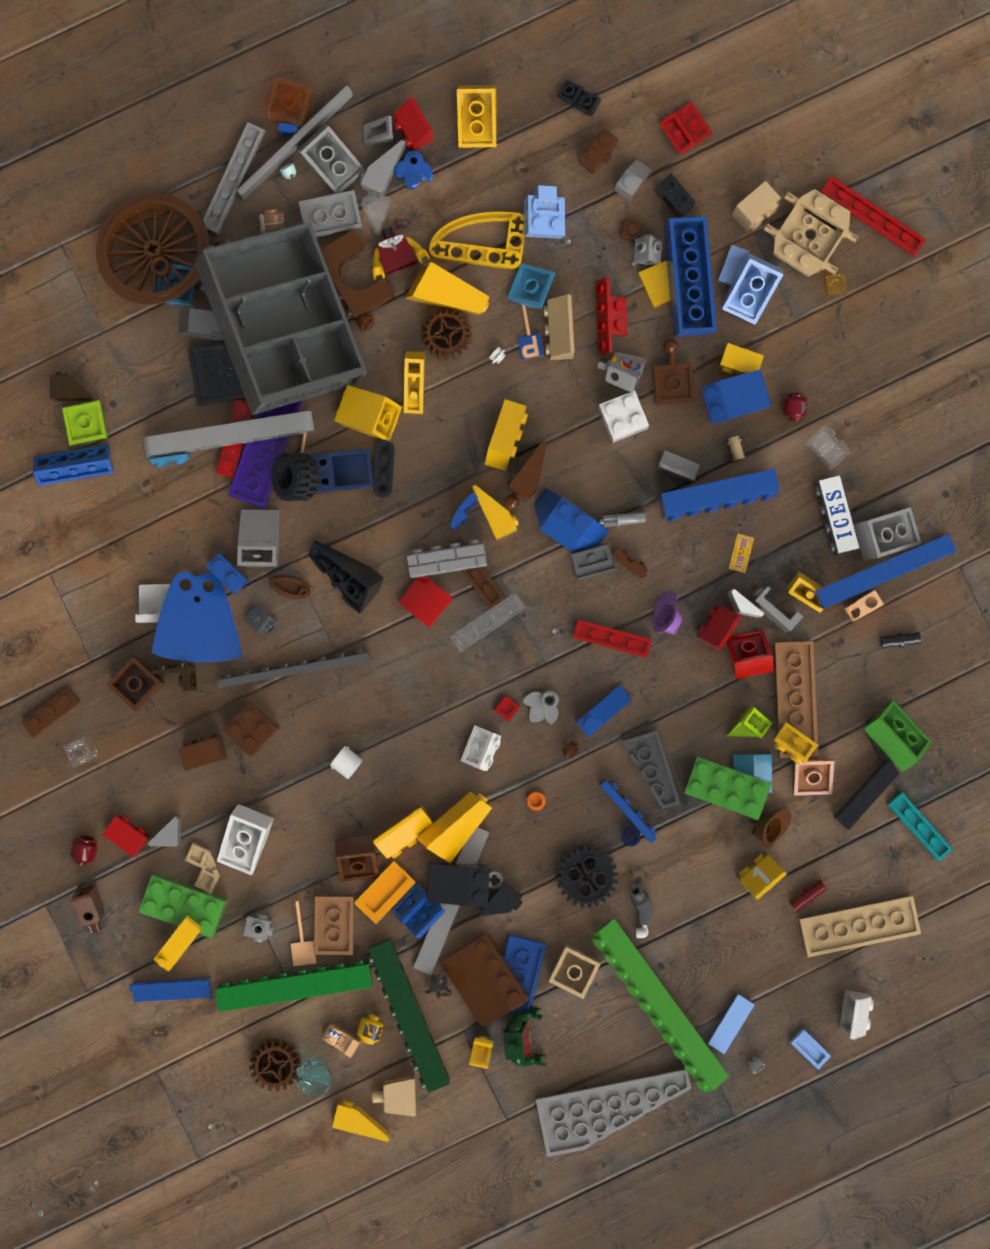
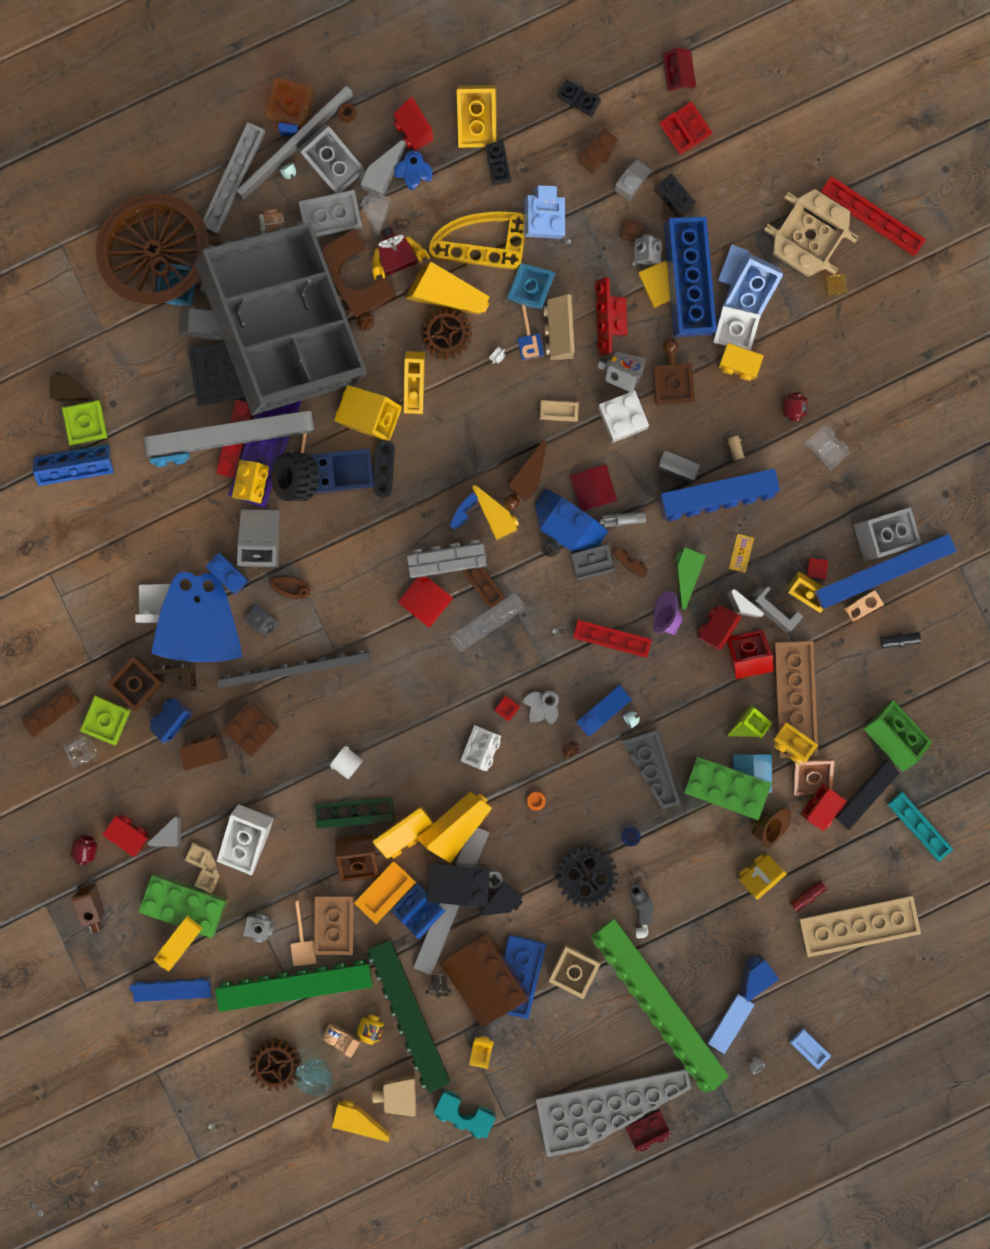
black wedge [308,540,384,614] -> none
light grey slope [363,116,394,145] -> none
yellow wedge [485,399,528,471] -> none
dark green torso [503,1006,547,1067] -> none
blue plate [599,780,657,844] -> none
blue slope [701,369,772,424] -> none
tan brick [732,181,781,232] -> none
brick [813,475,860,556] -> none
white slope [839,990,874,1039] -> none
none -> lime plate [80,695,131,746]
none -> blue slope [149,698,194,743]
none -> yellow bracket [232,460,269,503]
none -> dark green fence [316,797,394,829]
none -> reddish brown plate [338,103,357,123]
none -> teal arch [434,1088,496,1139]
none -> black slope [485,141,511,186]
none -> tan tile [539,400,579,422]
none -> clear smoke plate [542,538,560,557]
none -> dark red slope [570,465,617,512]
none -> light aqua hinge [623,711,640,728]
none -> dark red bracket [625,1109,671,1152]
none -> dark red panel [662,47,696,92]
none -> bright green slope [675,547,706,610]
none -> white slope [713,305,761,351]
none -> blue slope [740,955,779,1002]
none -> red brick [800,784,847,832]
none -> red tile [806,558,829,580]

